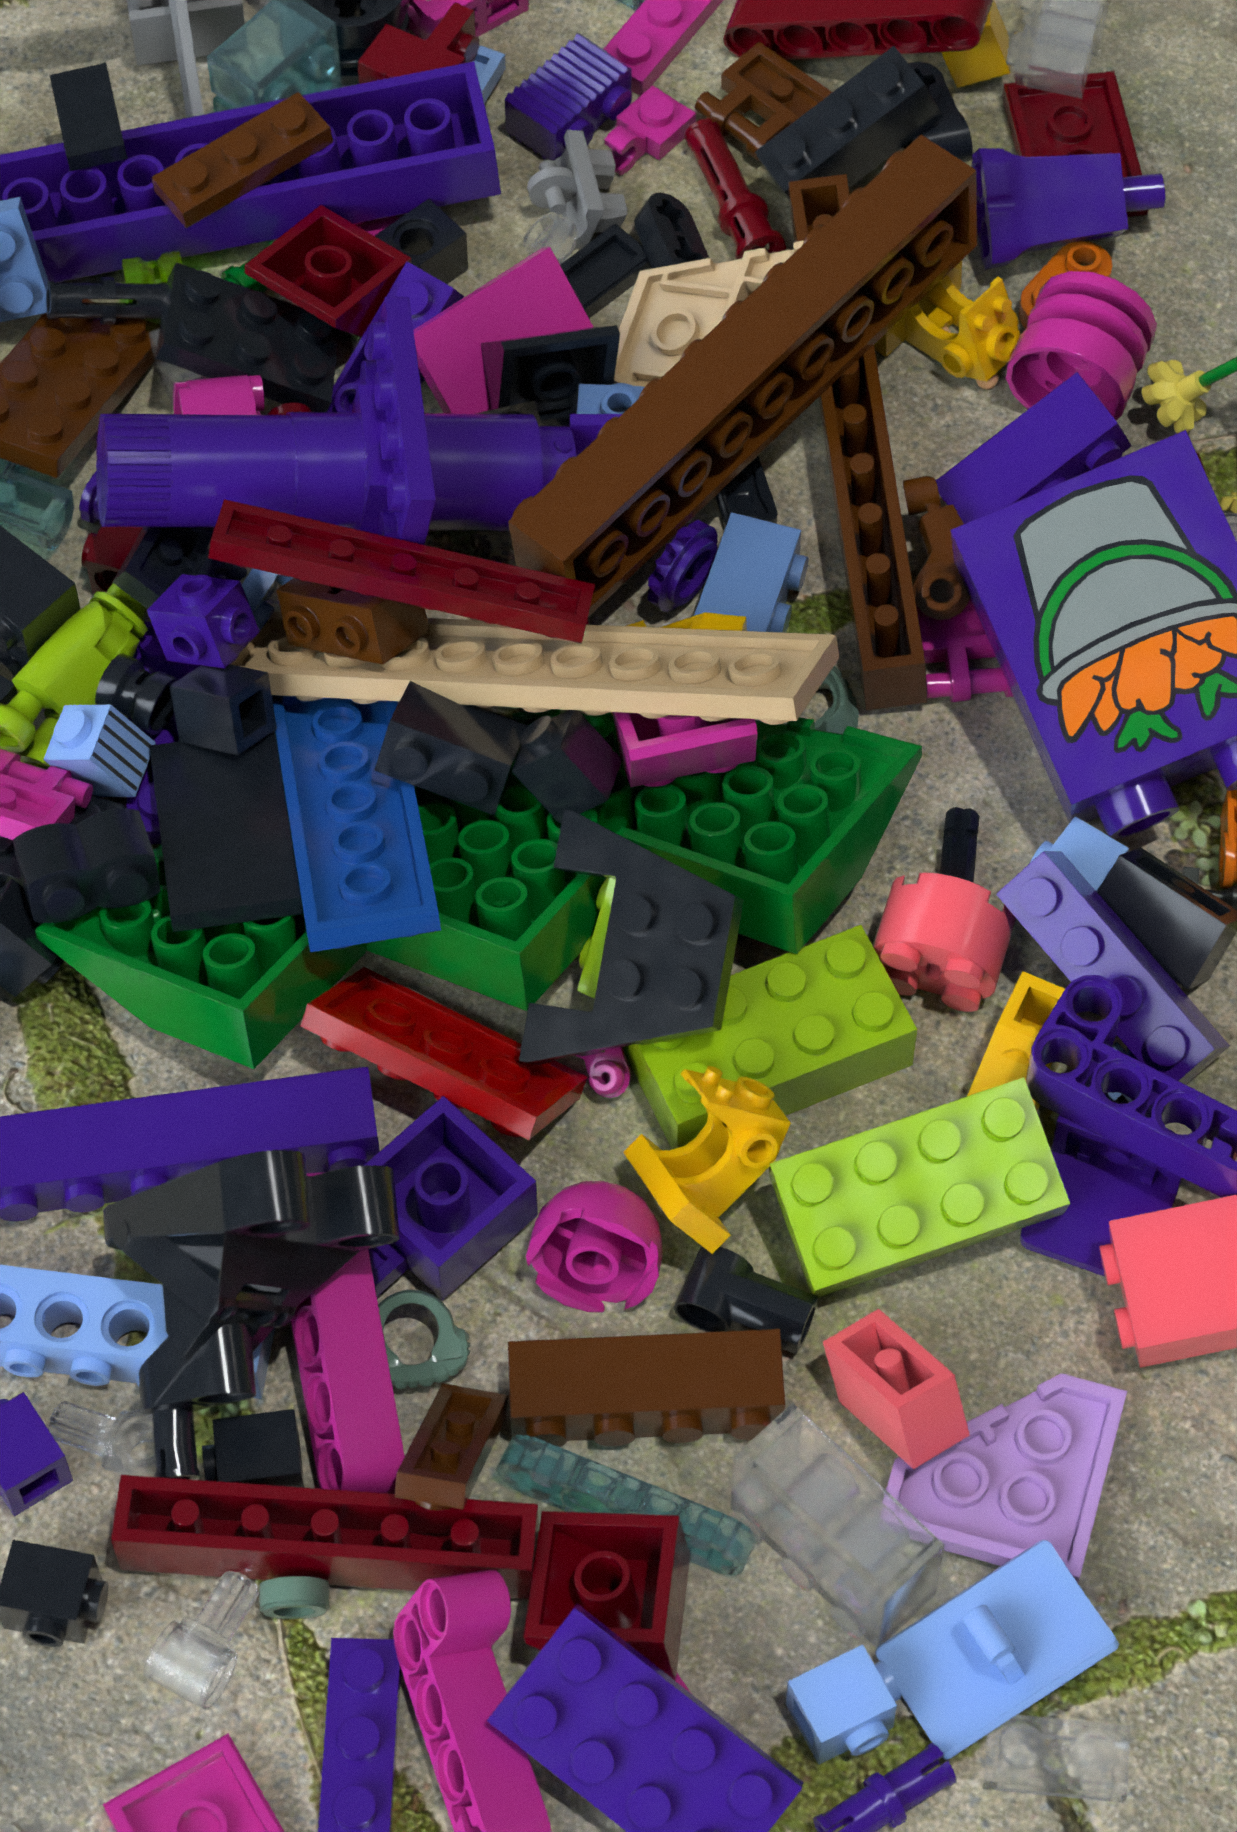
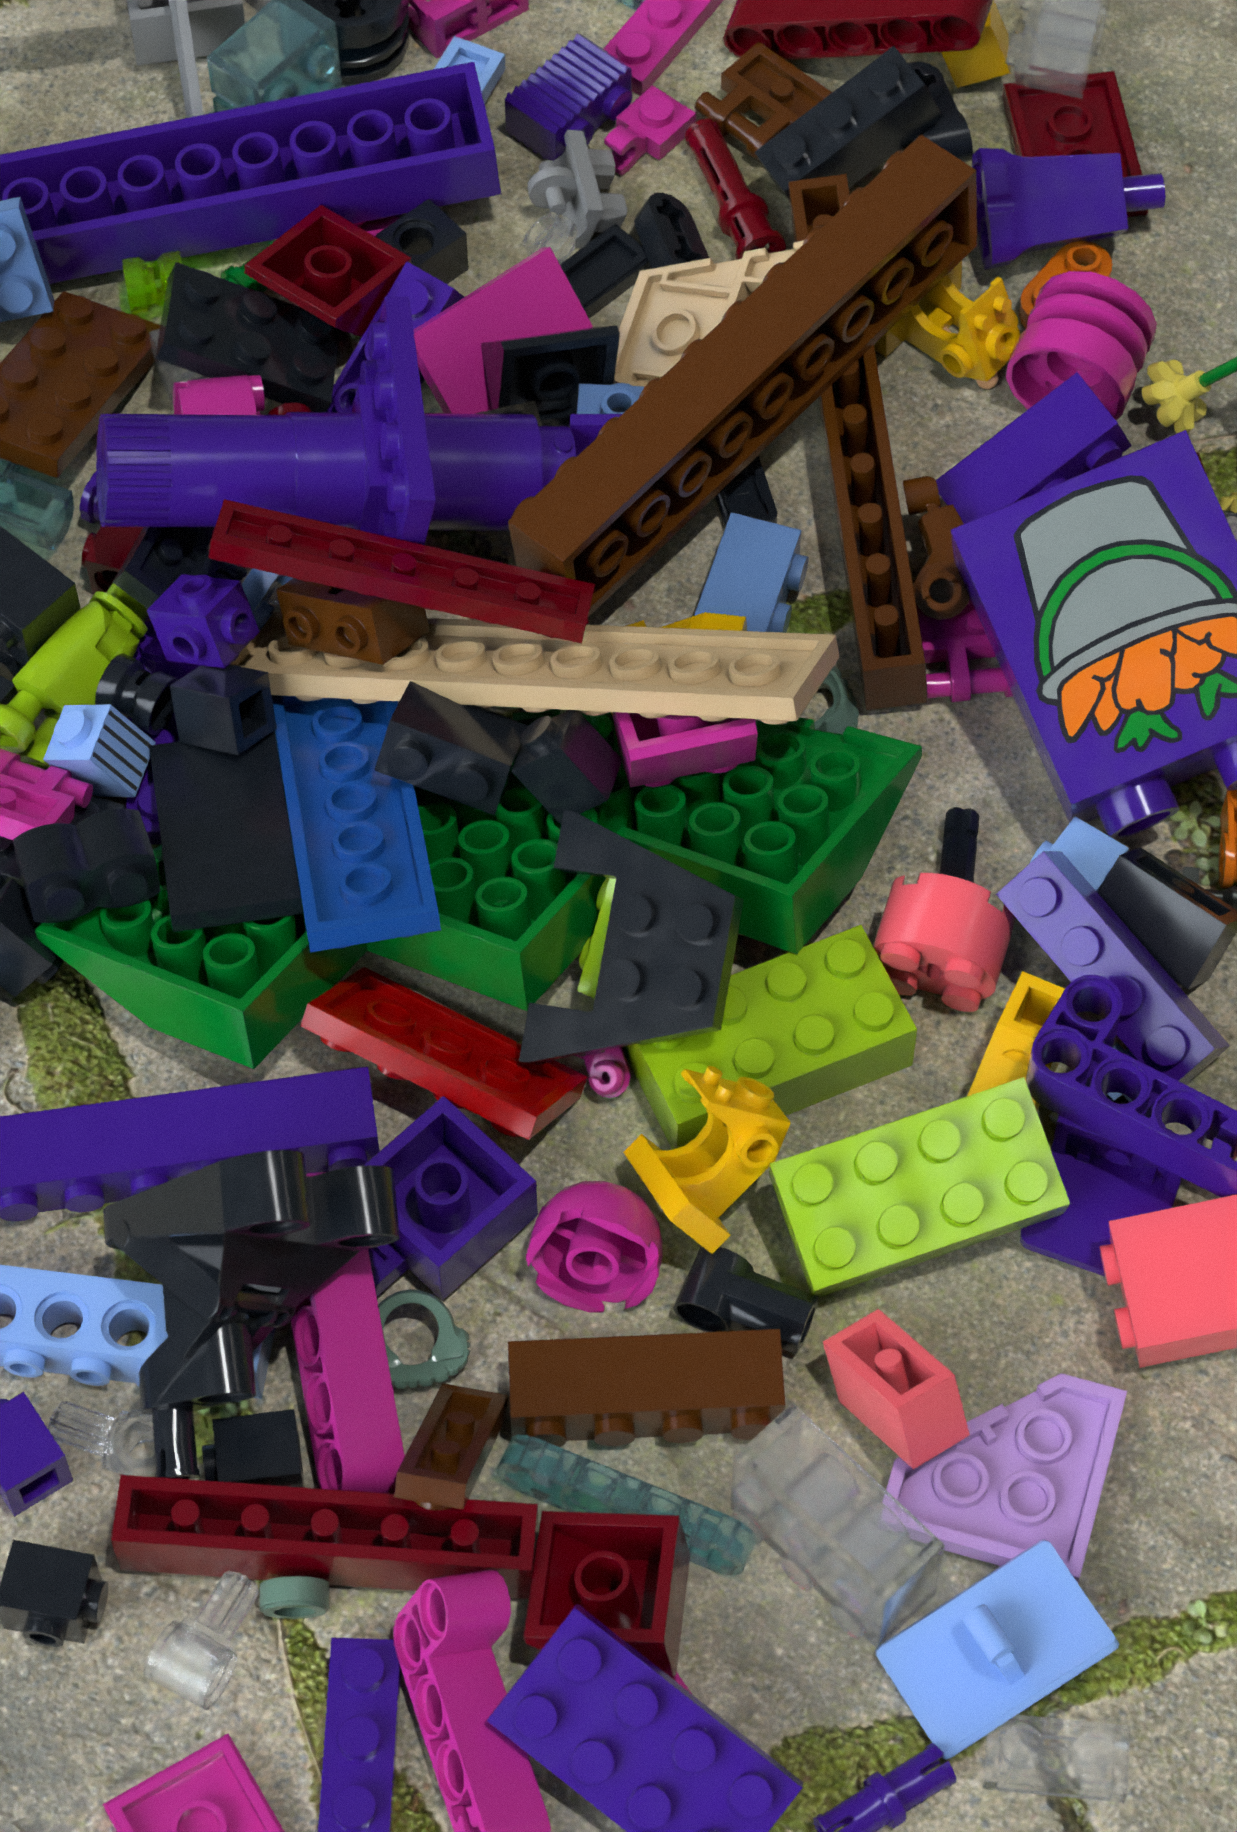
black pin [46,277,167,325] -> none
black tile [50,63,128,171] -> none
reddish brown plate [151,92,333,229] -> none
dark red brick [357,2,480,84] -> none
dark purple gear [648,520,718,612] -> none
light blue brick [786,1644,901,1765] -> none

